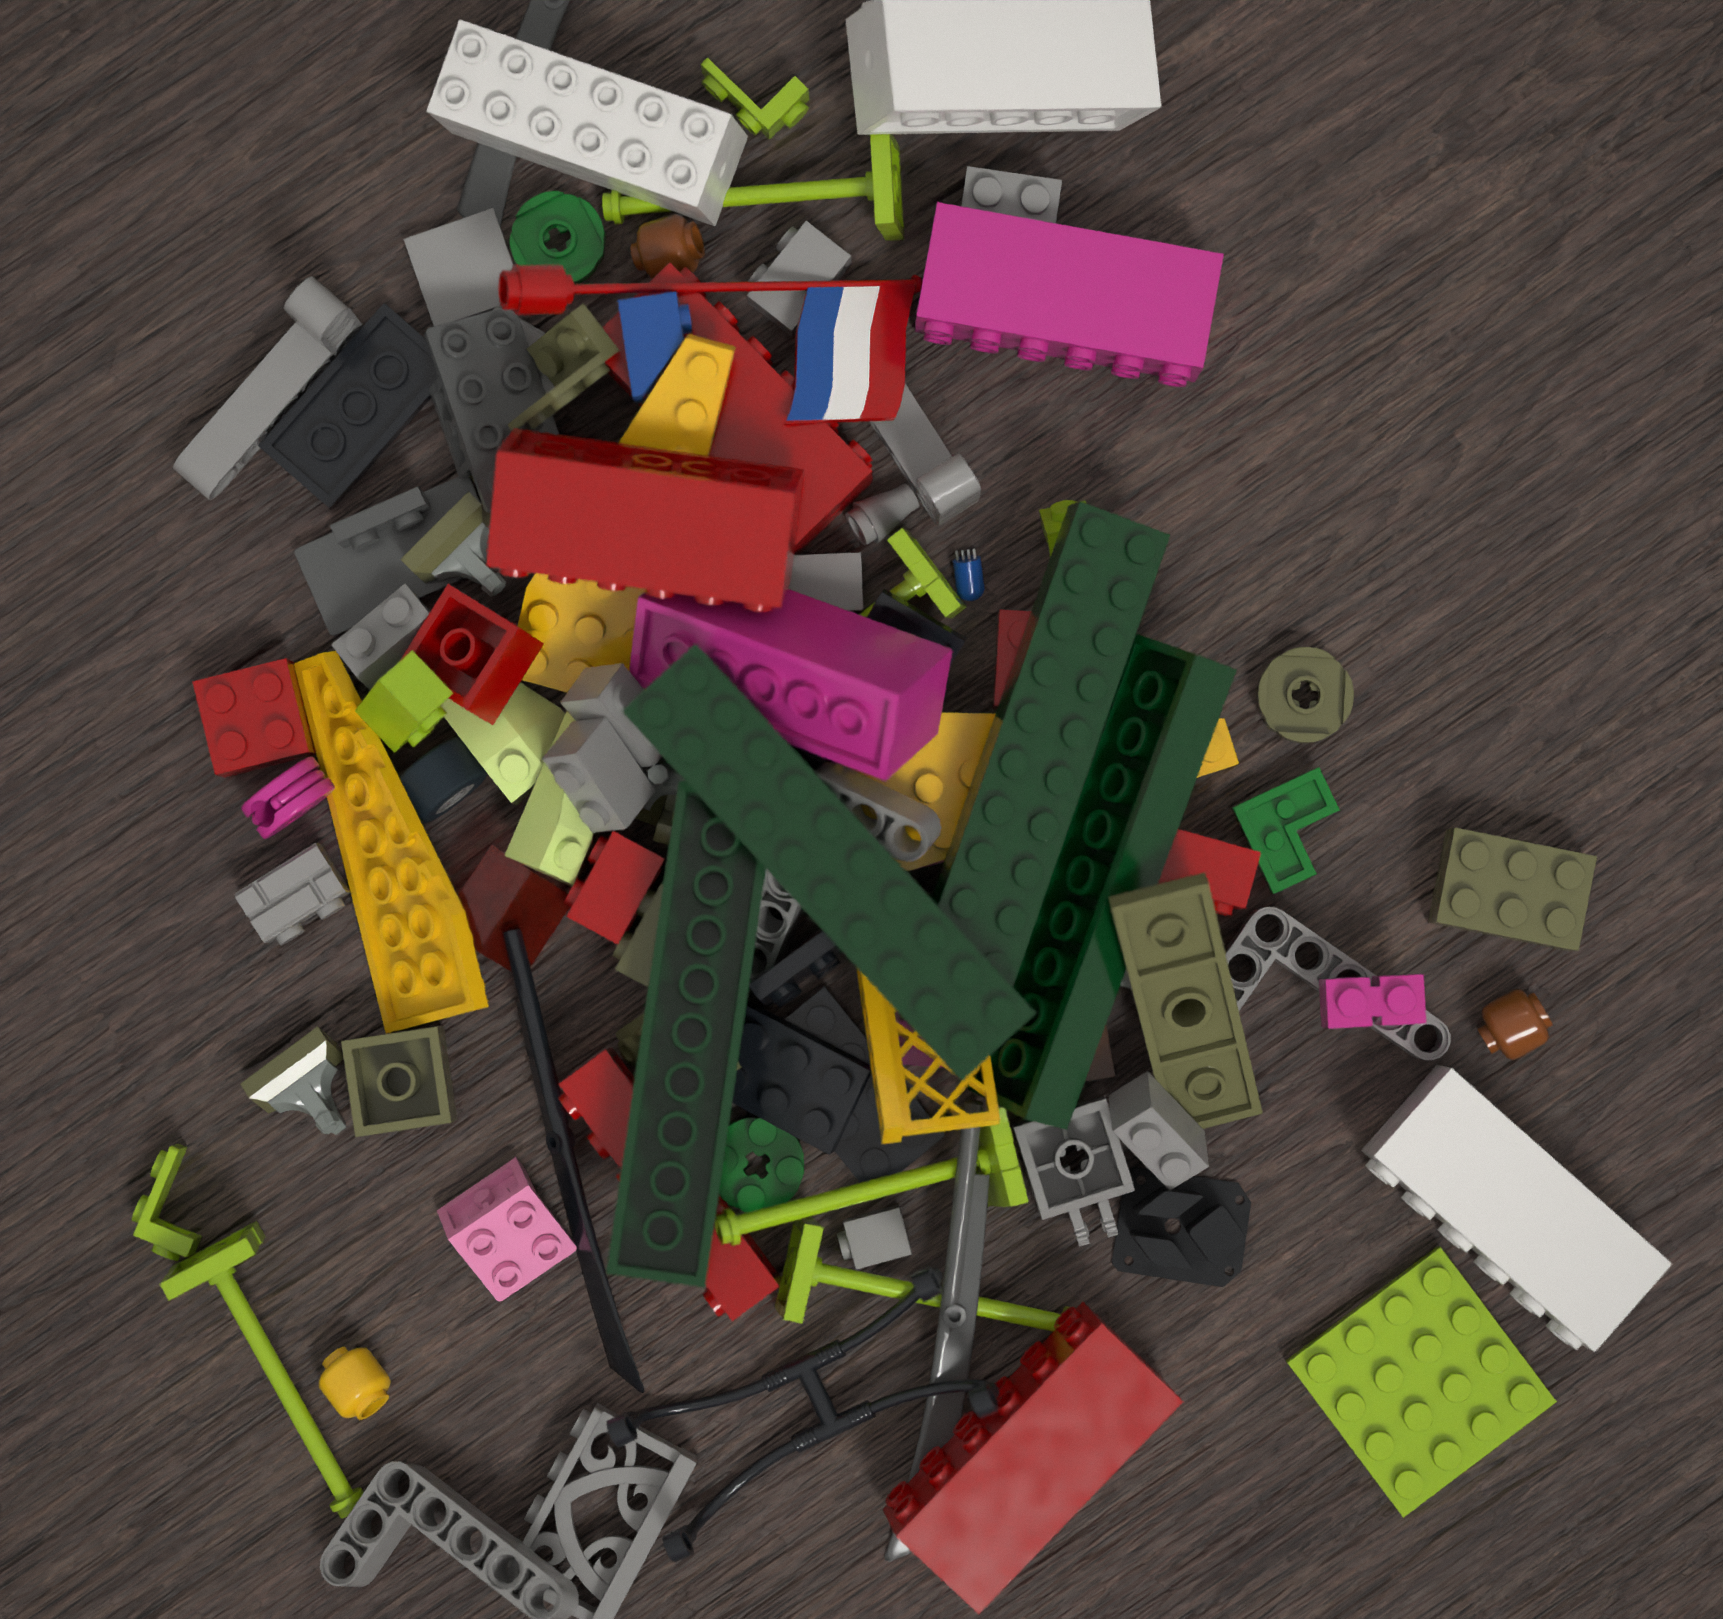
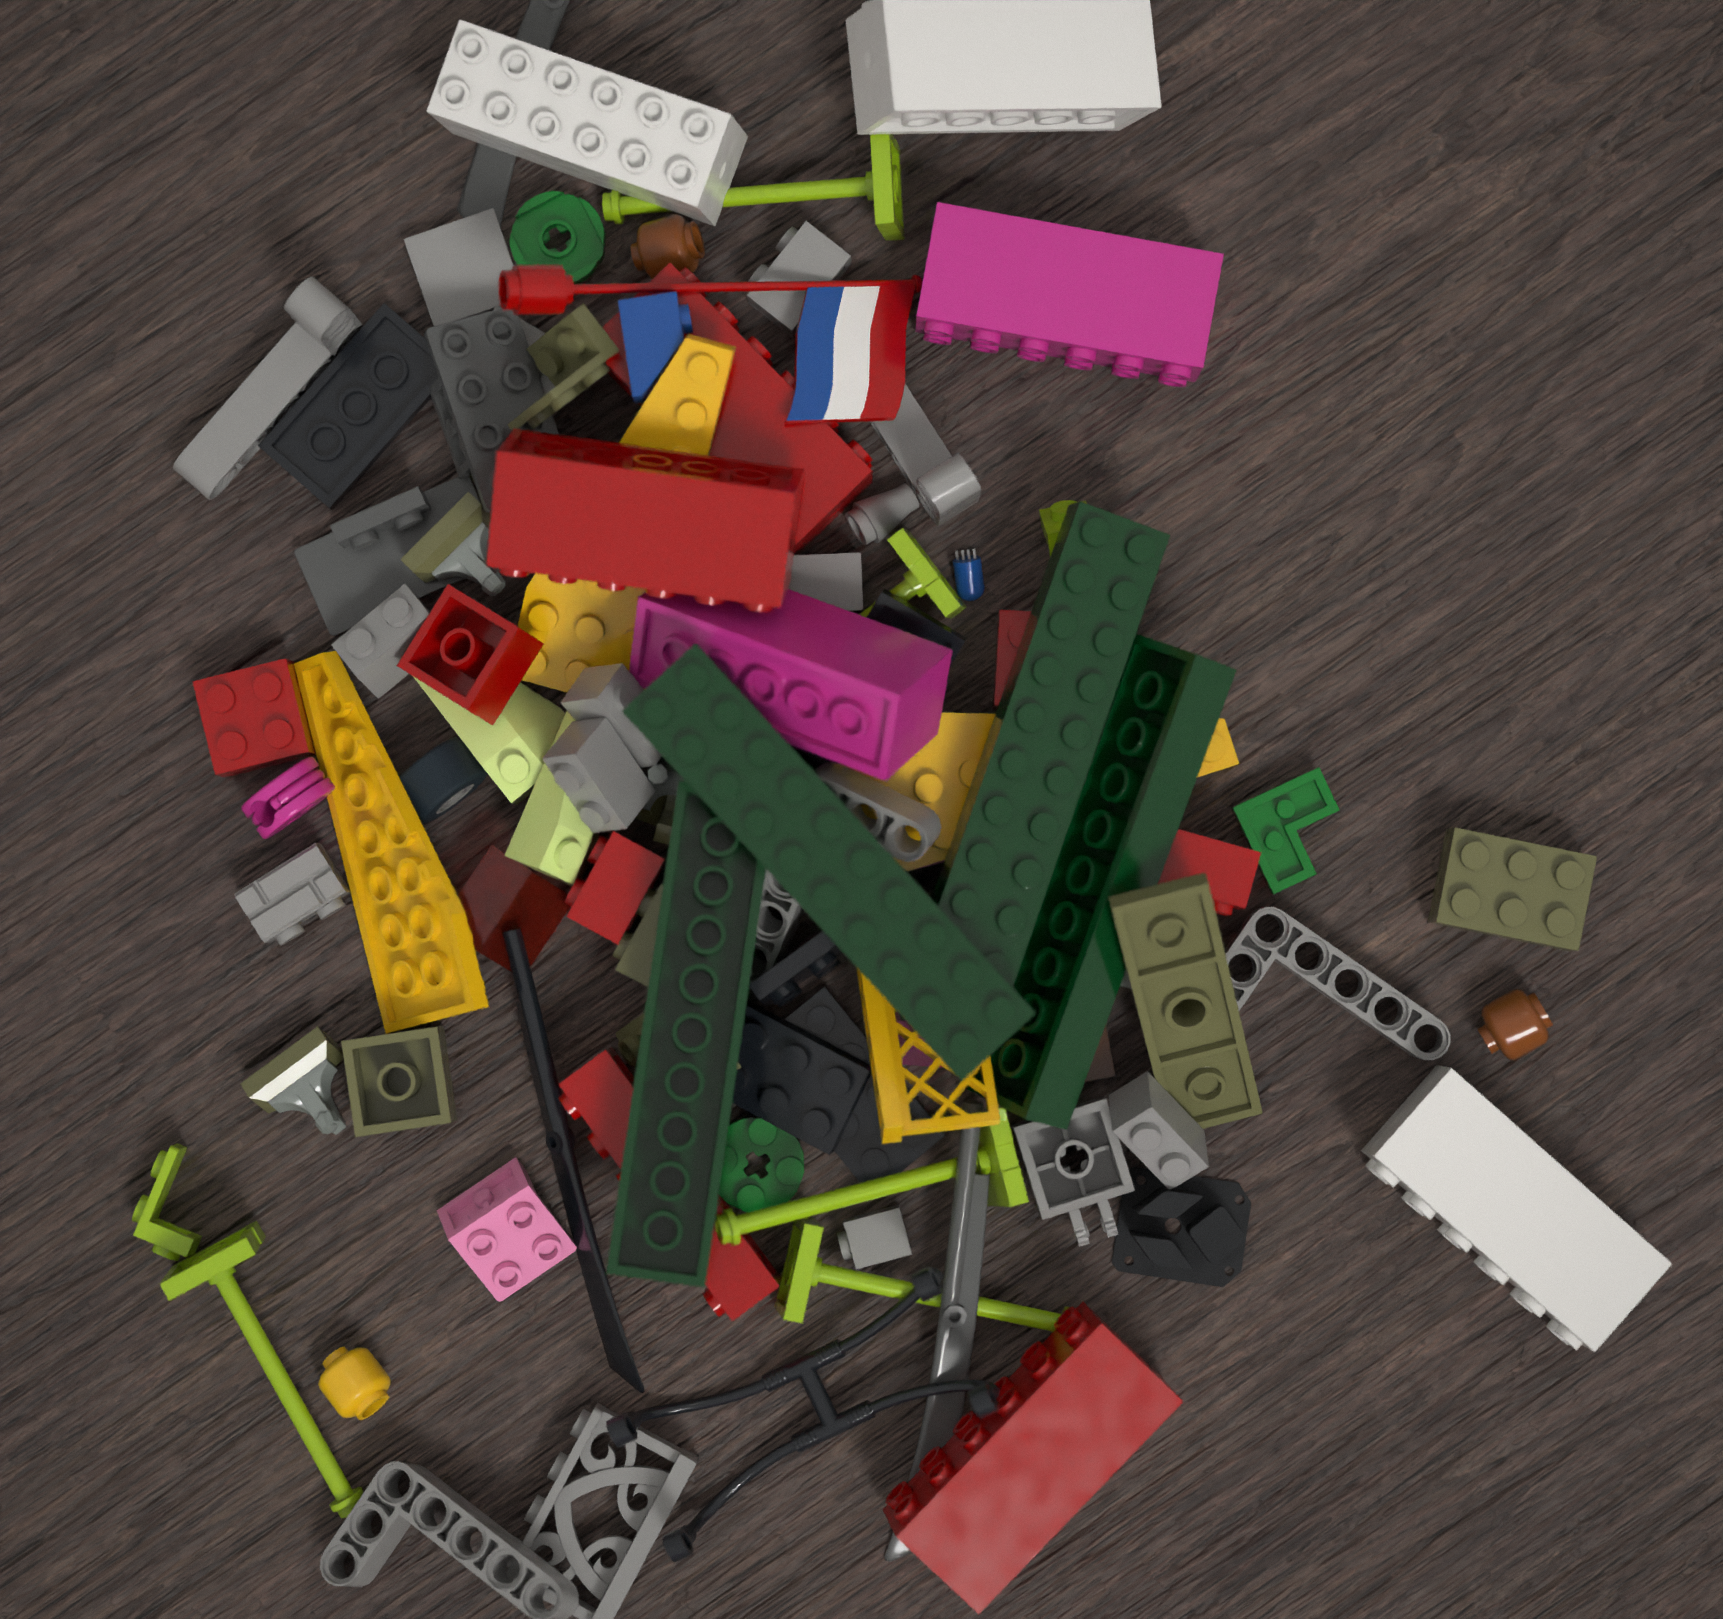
lime brick [355,650,453,753] -> none
lime bracket [700,58,809,140] -> none
light grey brick [961,166,1062,223] -> none
olive plate [1256,647,1354,743] -> none
lime plate [1286,1246,1557,1518] -> none
dark pink piece [1319,974,1426,1029] -> none

